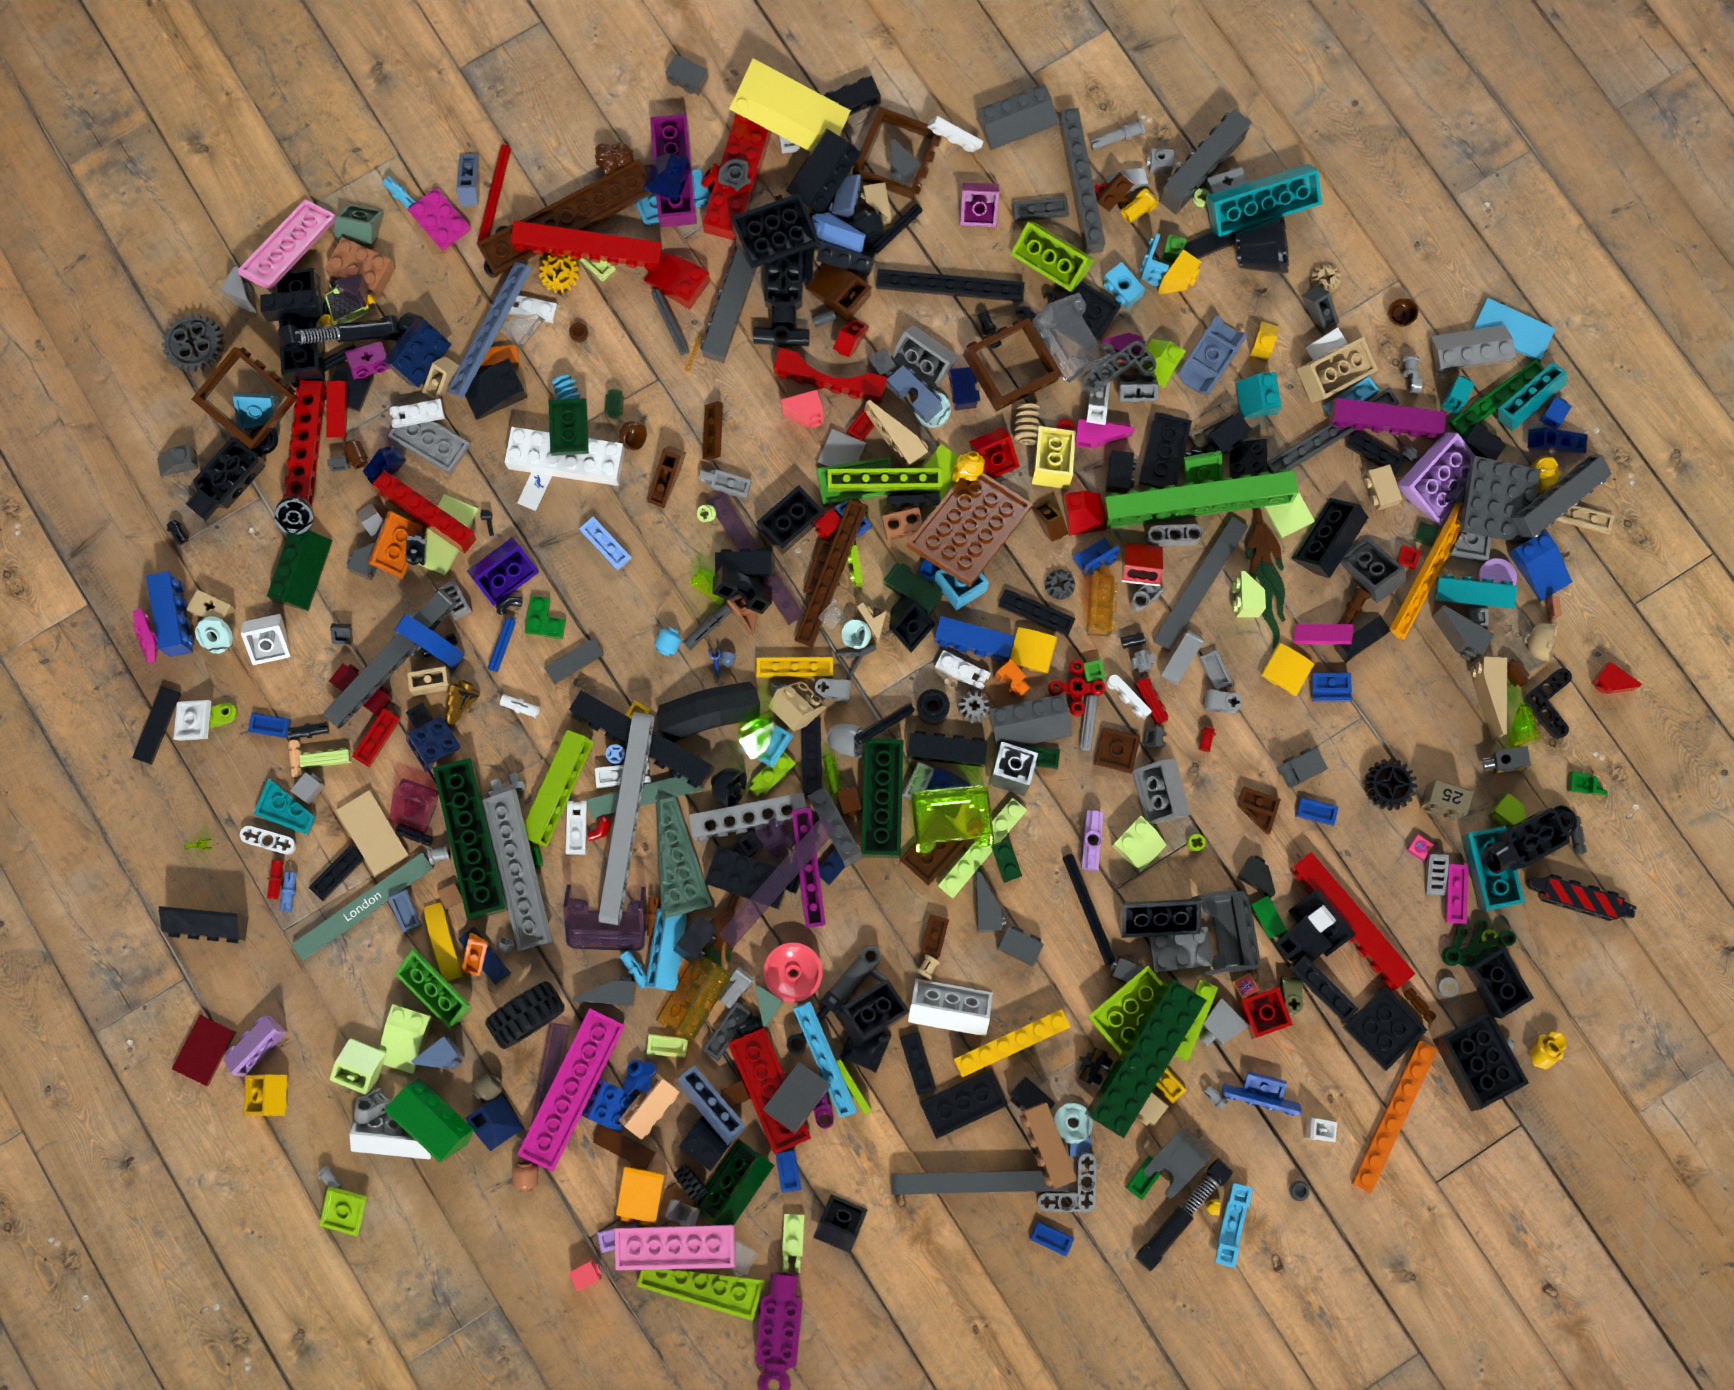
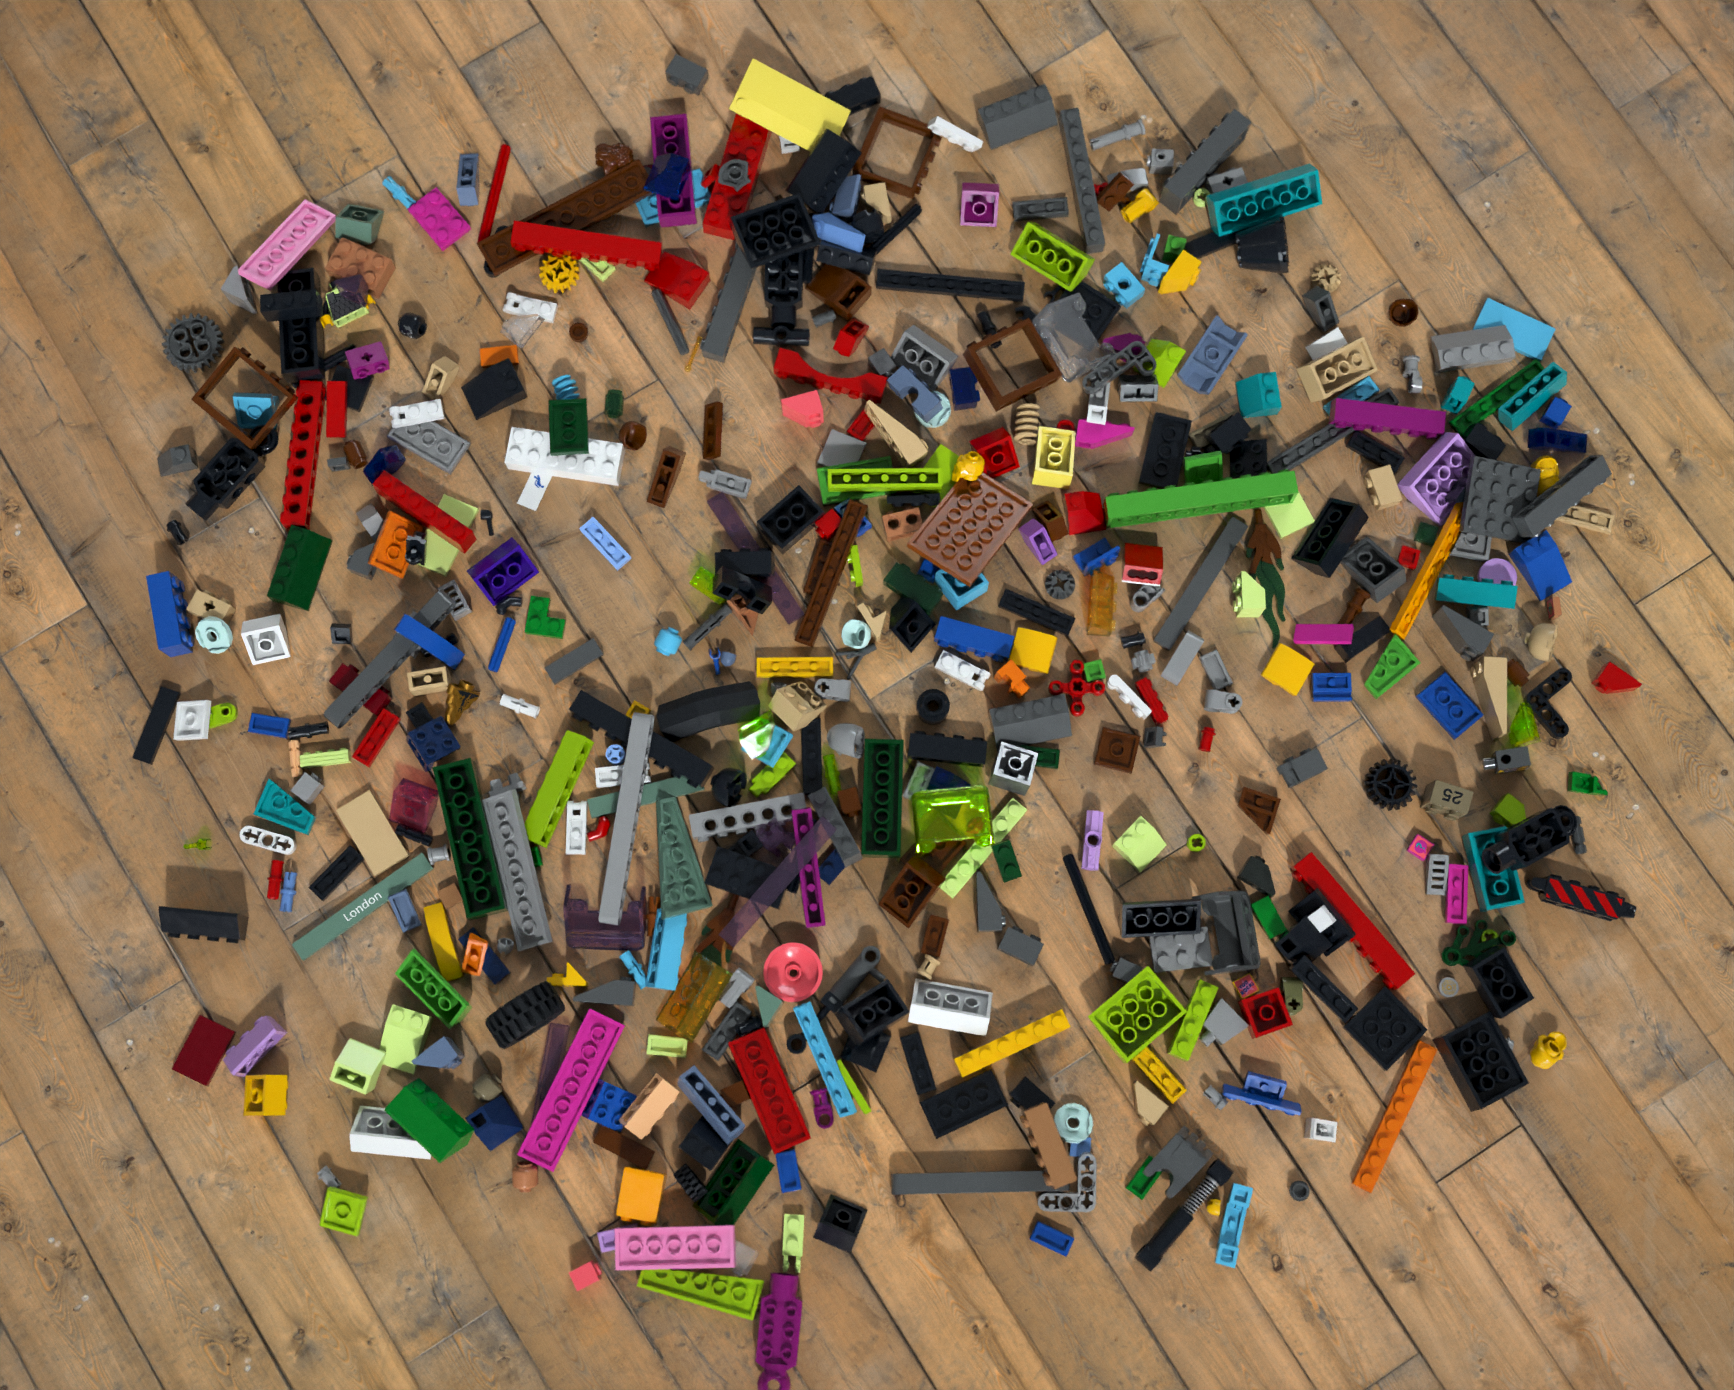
dark pink plate [133,608,158,664] -> none
black cylinder [274,495,314,534] -> none
black piece [278,315,401,351] -> none
light grey piece [354,1088,392,1124] -> none
dark blue brick [382,318,452,388] -> none
sand blue plate [447,262,532,398] -> none
blue plate [623,1060,657,1095] -> none
light grey bracket [665,1199,701,1226] -> none
black brick [673,915,718,964] -> none
yellowish green bush [697,505,716,522] -> none
dark grey tile [763,1062,831,1134] -> none
clear bracket [818,604,848,630] -> none
black axle [854,703,915,745] -> none
dark grey slope [890,139,920,185] -> none
light grey gear [958,691,990,723] -> none
black hips [1078,1048,1113,1086] -> none
light grey axle [1080,695,1098,751] -> none
dark green brick [1085,977,1207,1139] -> none
black brick [1106,450,1137,494] -> none
light grey slope [1133,759,1191,825] -> none
light grey beam [1146,524,1203,547] -> none
yellow slope [1250,321,1279,361] -> none
blue tile [1295,797,1338,826] -> none
dark grey plate [1401,446,1419,463] -> none
reddish brown axle [1404,988,1437,1023] -> none
none -> yellow slope [546,962,588,987]
none -> reddish brown slope [878,855,946,929]
none -> medium lavender slope [1018,518,1058,565]
none -> bright green wing [1364,634,1421,699]
none -> blue tile [1415,672,1484,740]

